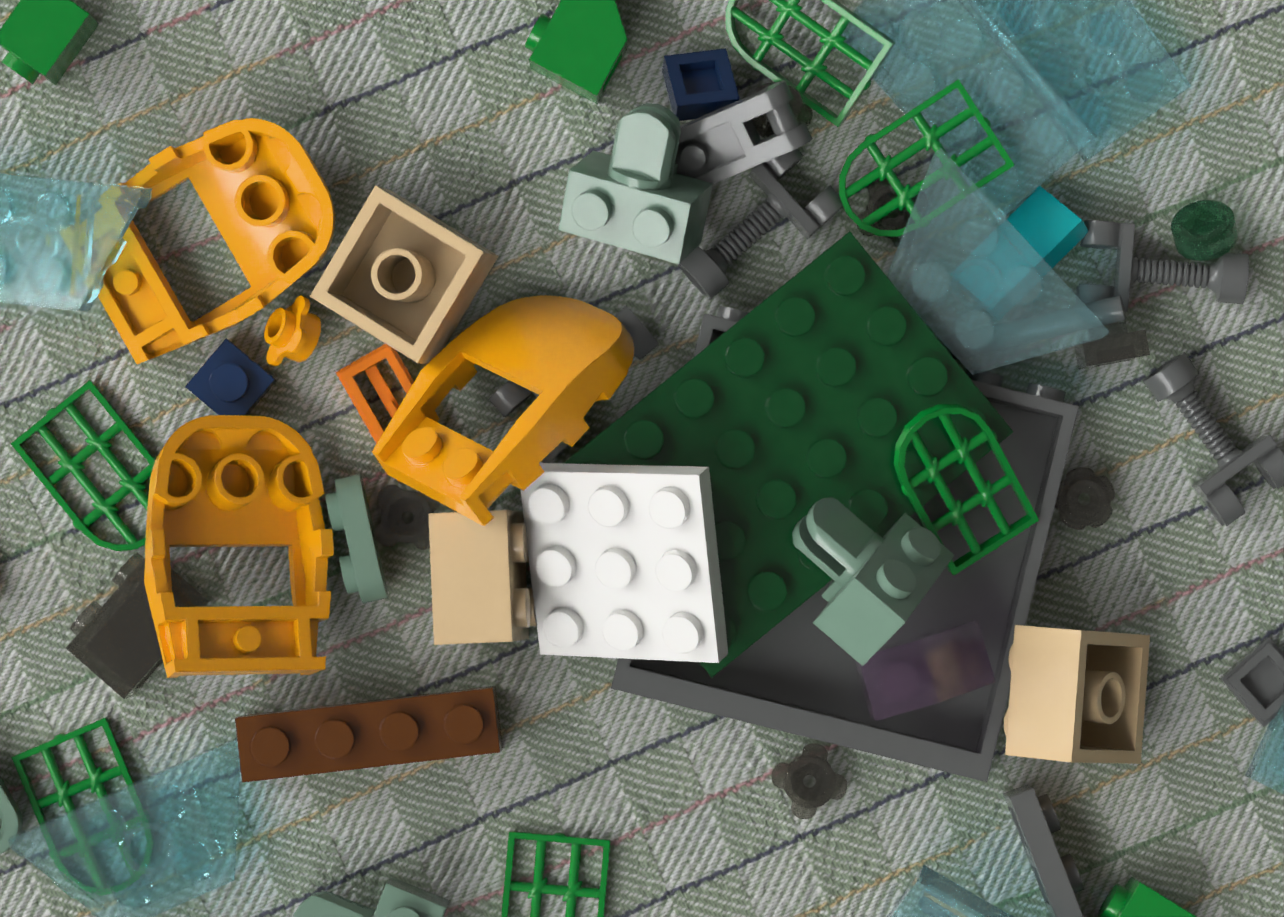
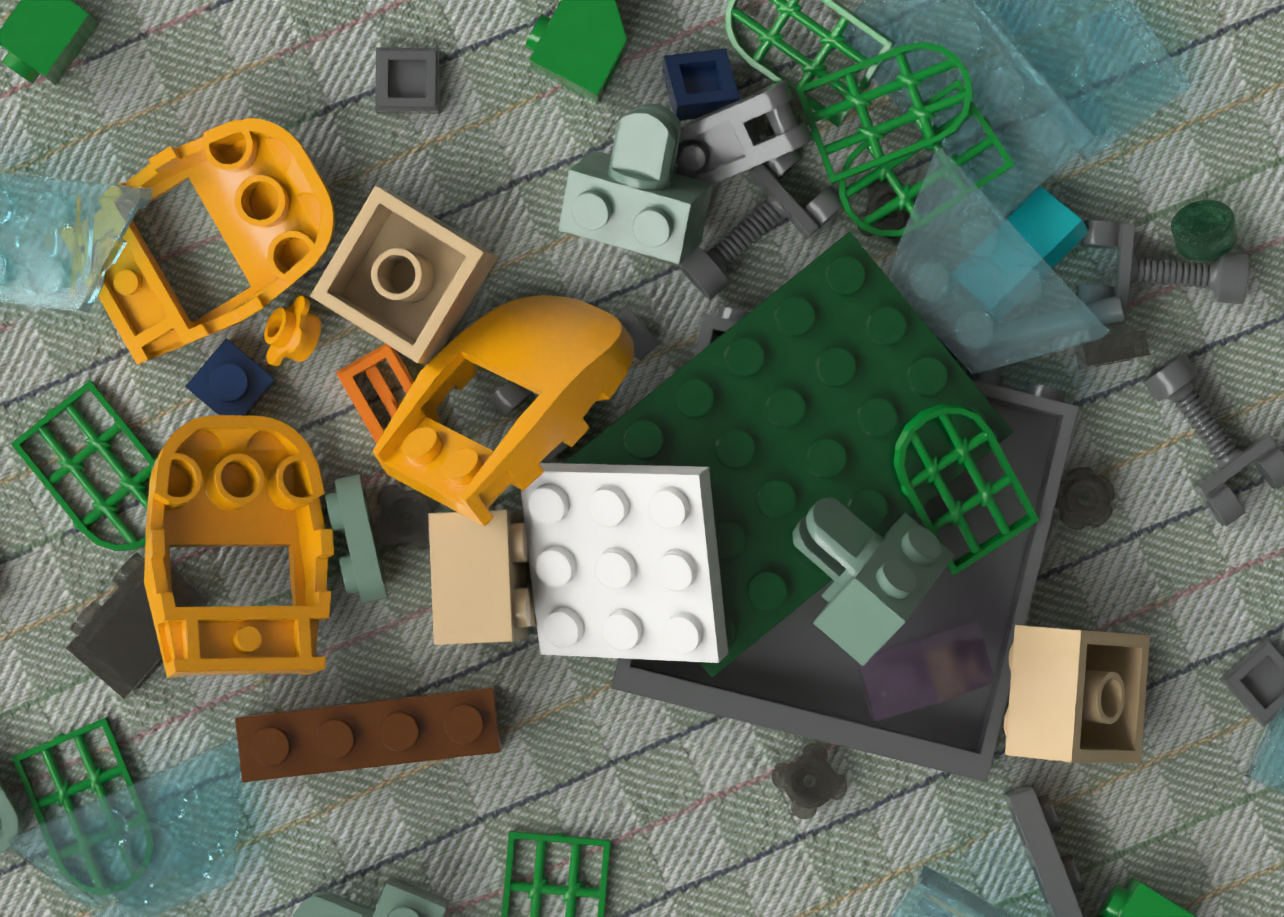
none -> dark grey tile [375,47,441,114]
none -> green window [795,42,974,184]

